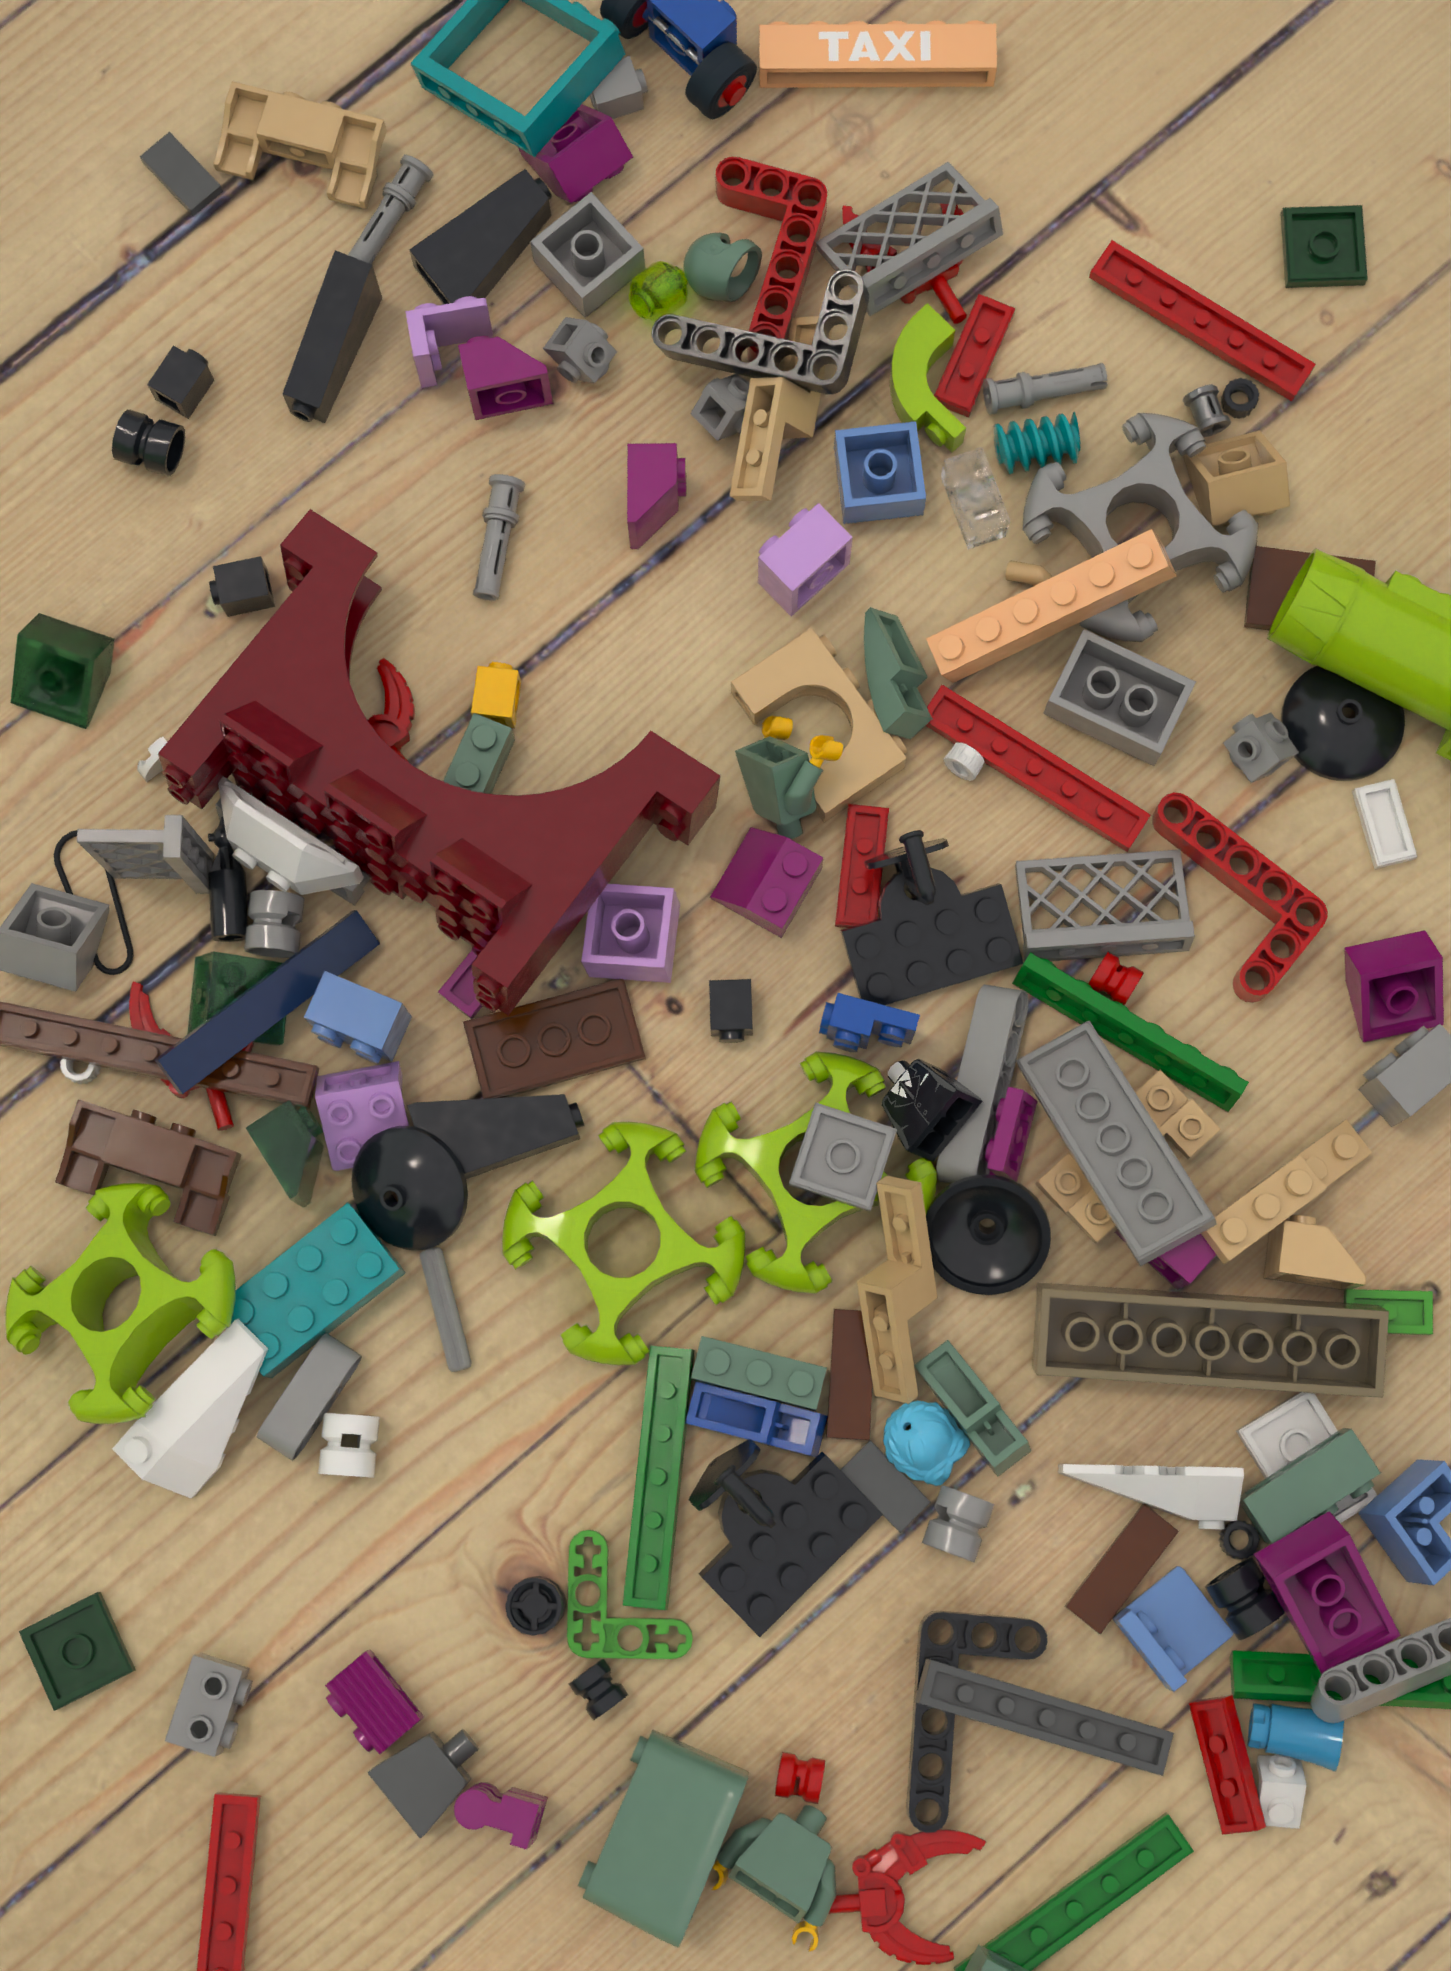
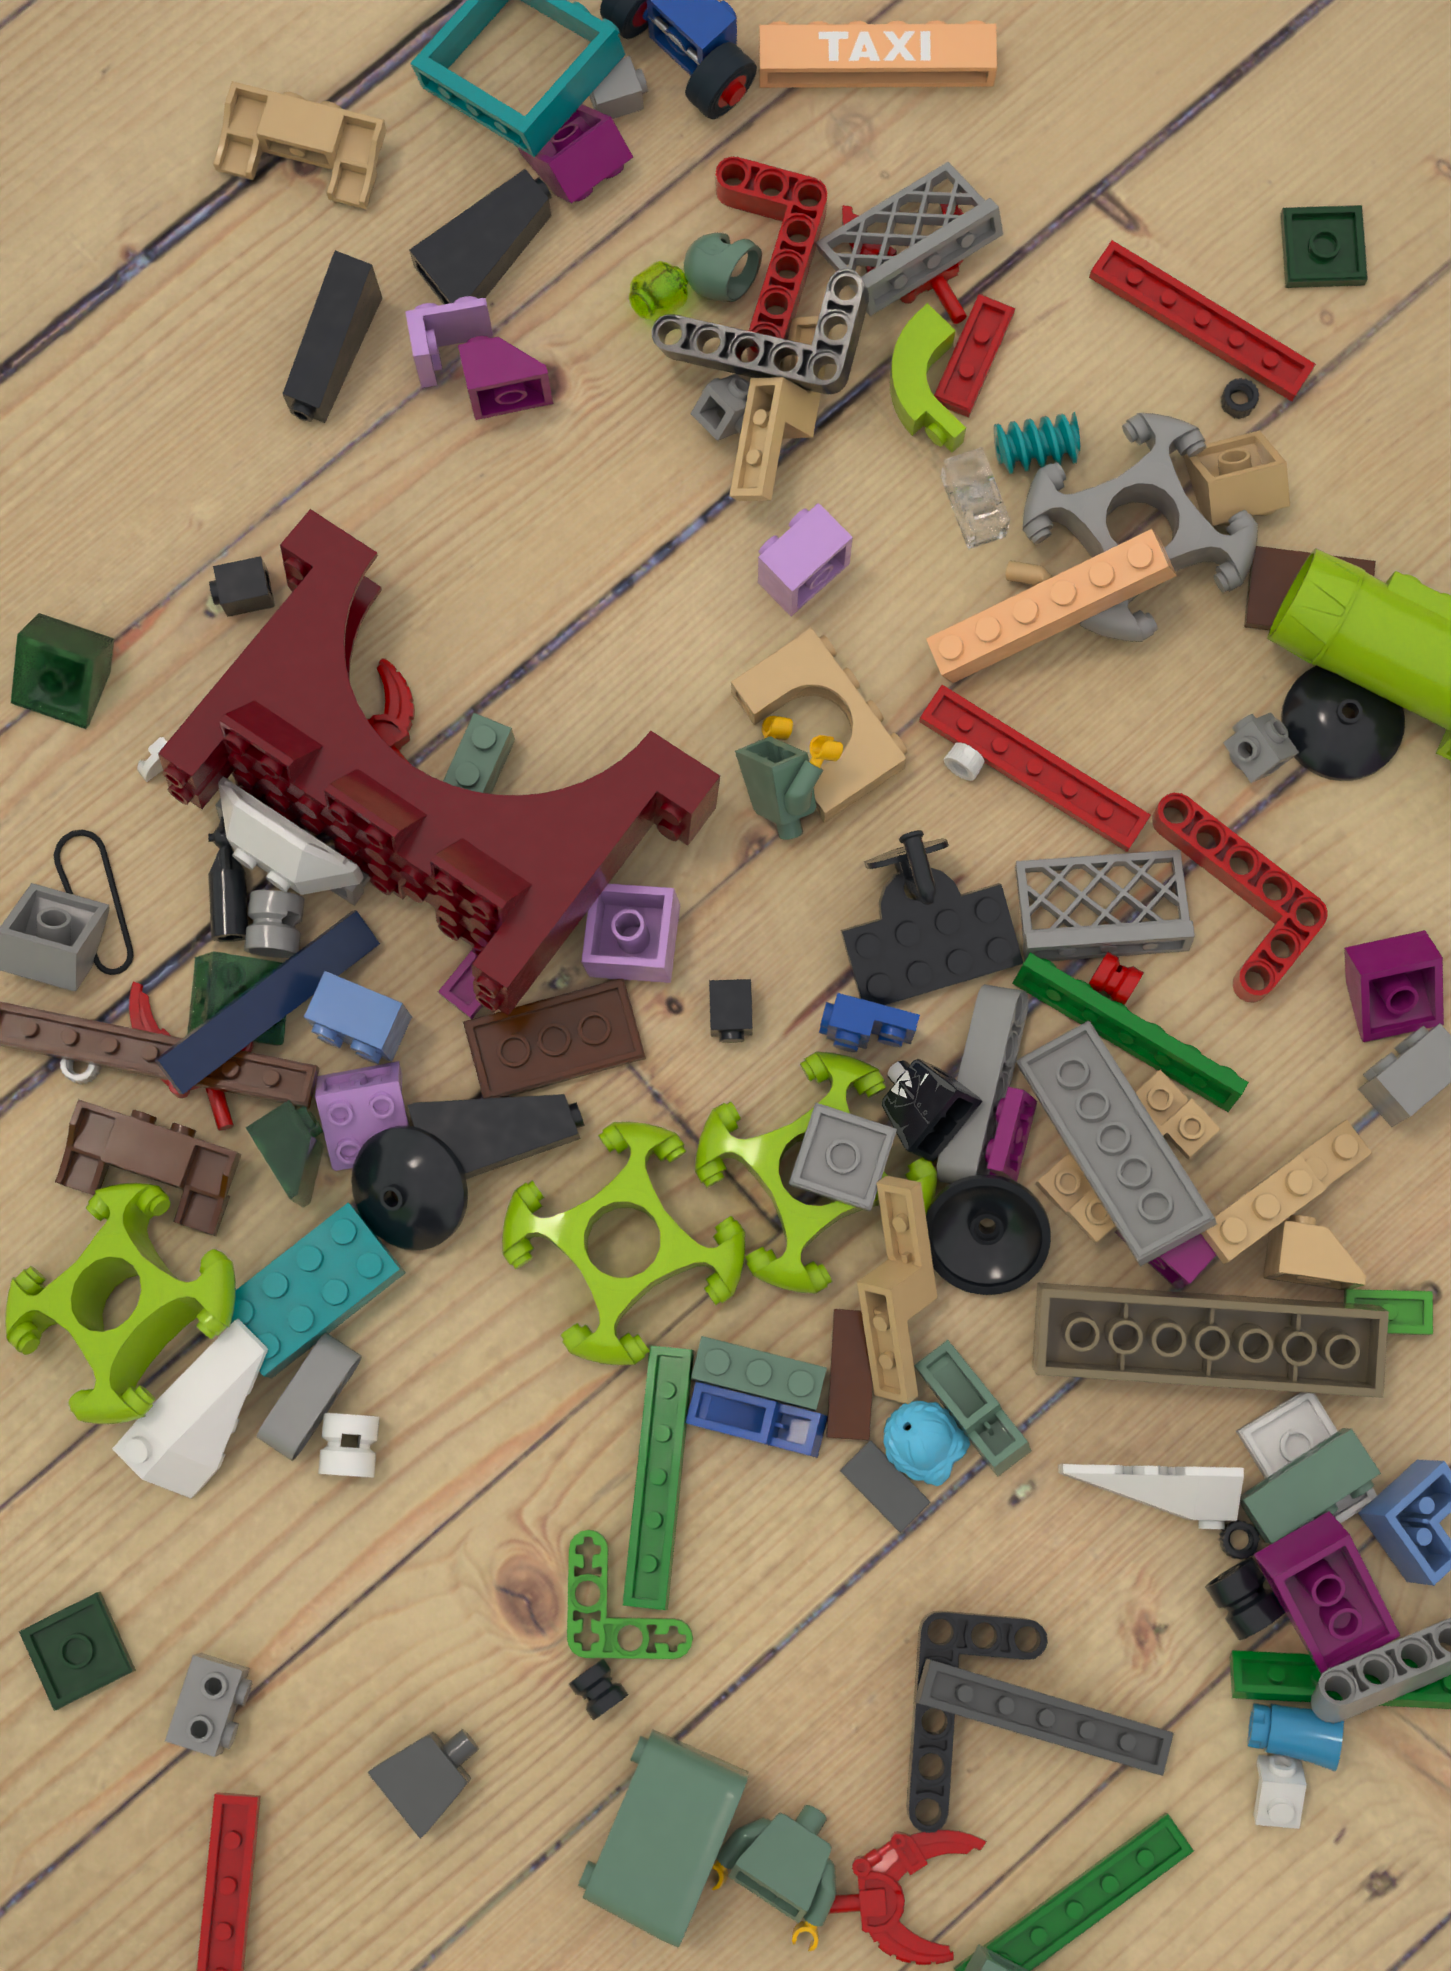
light grey fence [77,815,214,894] -> none
black wheel [112,409,186,476] -> none
dark grey tile [140,132,223,217] -> none
black brick [147,345,214,419] -> none
magenta brick [325,1649,424,1755] -> none
light grey pin [348,155,434,264] -> none
light grey axle [420,1247,472,1372] -> none
magenta legs [454,1782,548,1850] -> none
yellow brick [471,662,521,729] -> none
light grey pin [473,474,525,601] -> none
black wheel [505,1576,566,1636] -> none
light grey brick [530,192,645,318] -> none
light grey brick [543,317,617,383] -> none
magenta slope [627,443,687,549] -> none
black plate [689,1439,882,1637] -> none
magenta slope [710,827,823,938] -> none
red wheel [775,1752,825,1804] -> none
medium blue brick [834,421,926,524] -> none
red tile [835,804,889,928] -> none
sand green slope [864,607,932,739] -> none
light grey wheel [922,1485,994,1562] -> none
light grey pin [983,363,1107,415] -> none
light grey brick [1043,629,1196,766] -> none
reddish brown tile [1065,1504,1179,1634] -> none
medium blue bracket [1112,1566,1233,1692] -> none
flat silver bush [1183,384,1231,437] -> none
red tile [1189,1695,1266,1835] -> none
white tile [1352,779,1417,869] -> none

